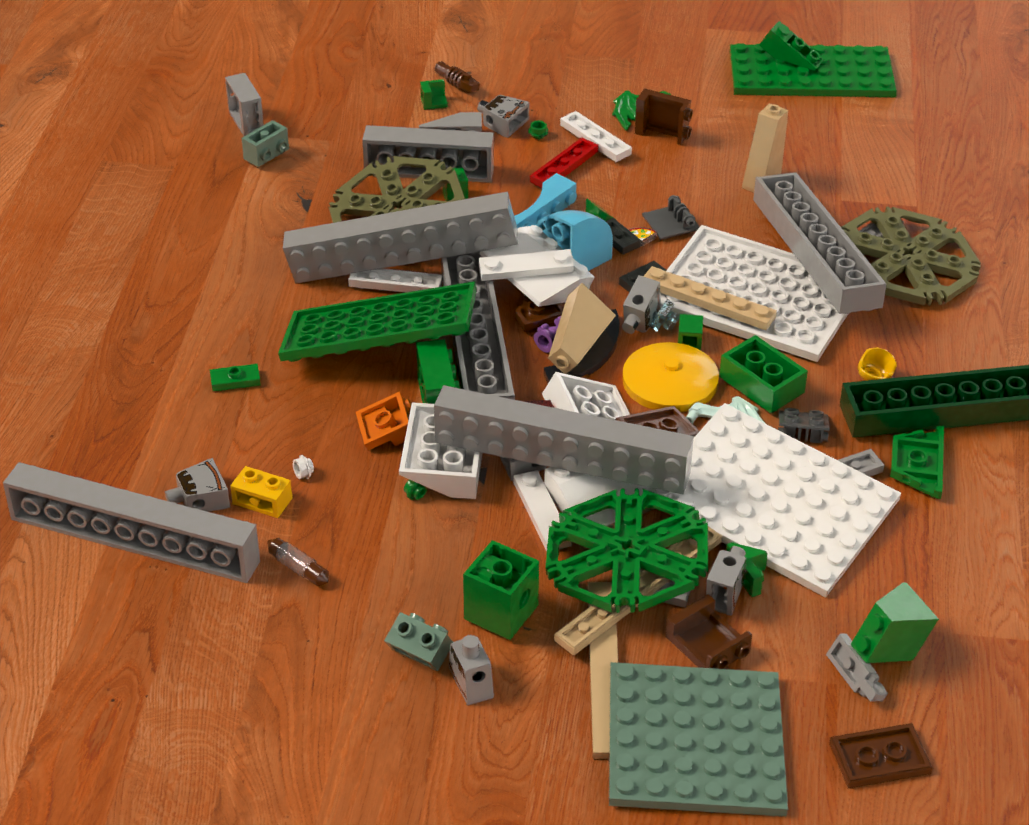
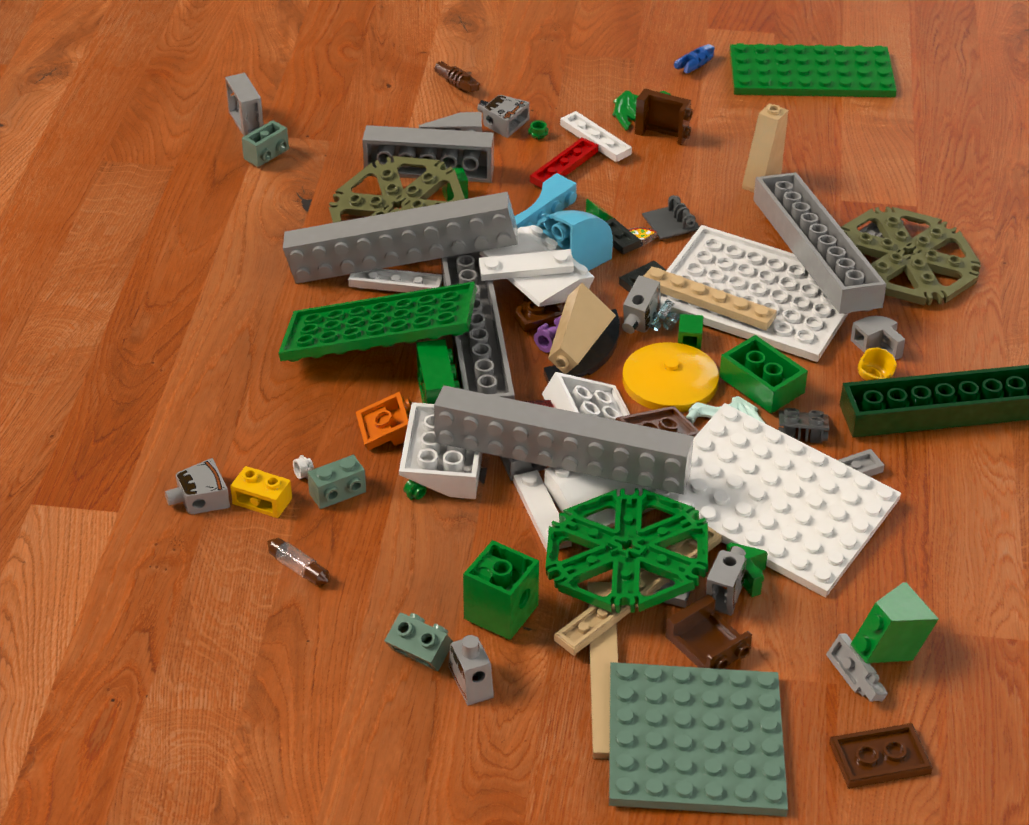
light grey brick [3,462,260,583] -> none
green plate [210,364,261,391] -> none
green panel [420,79,448,110] -> none
green slope [759,21,825,70] -> none
green wing [890,426,944,499] -> none
none -> sand green brick [307,454,366,509]
none -> blue hinge [673,44,715,74]
none -> light grey brick [850,316,905,360]

